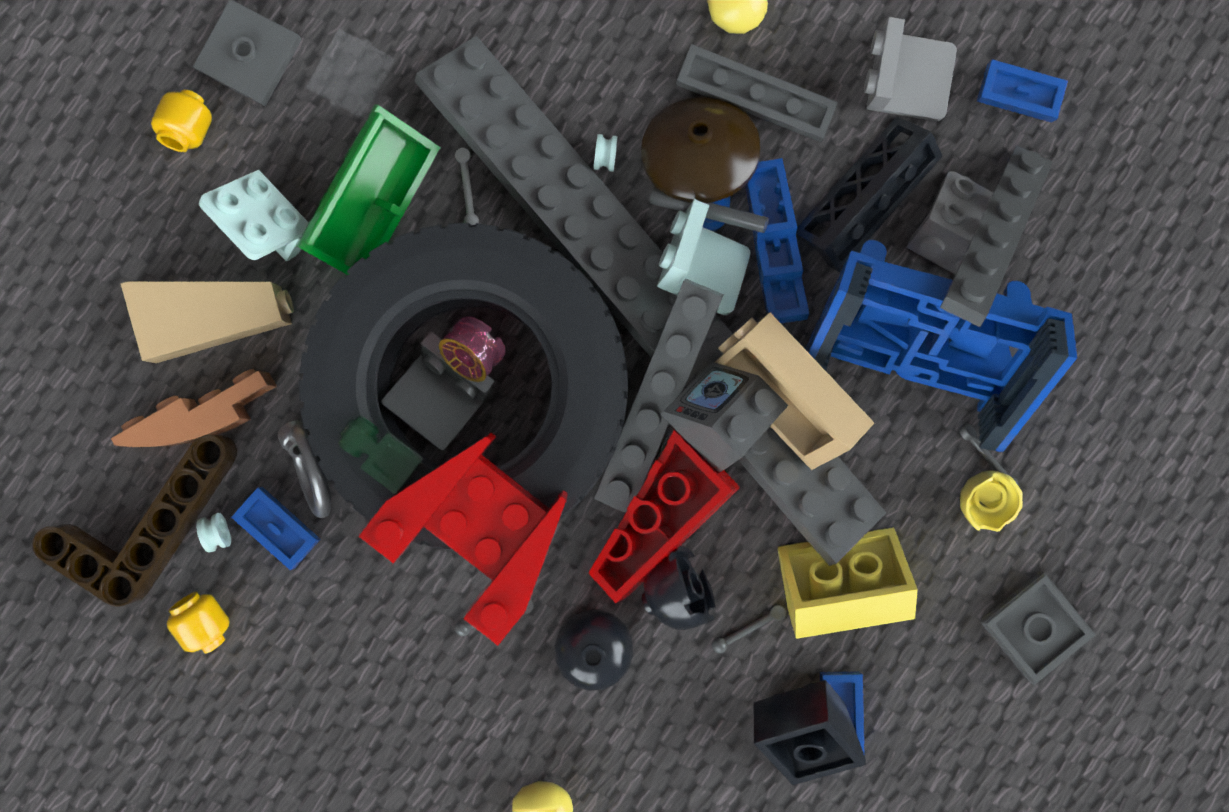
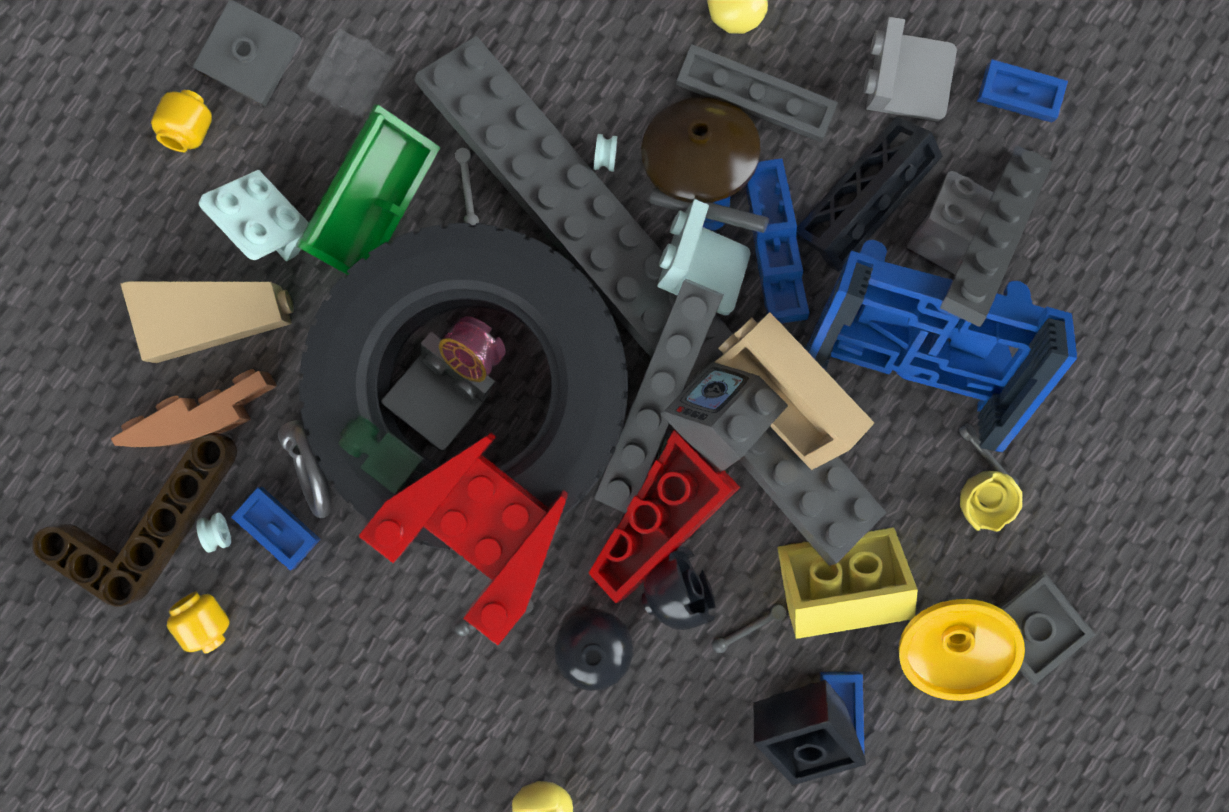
none -> yellow dish [899,599,1025,701]

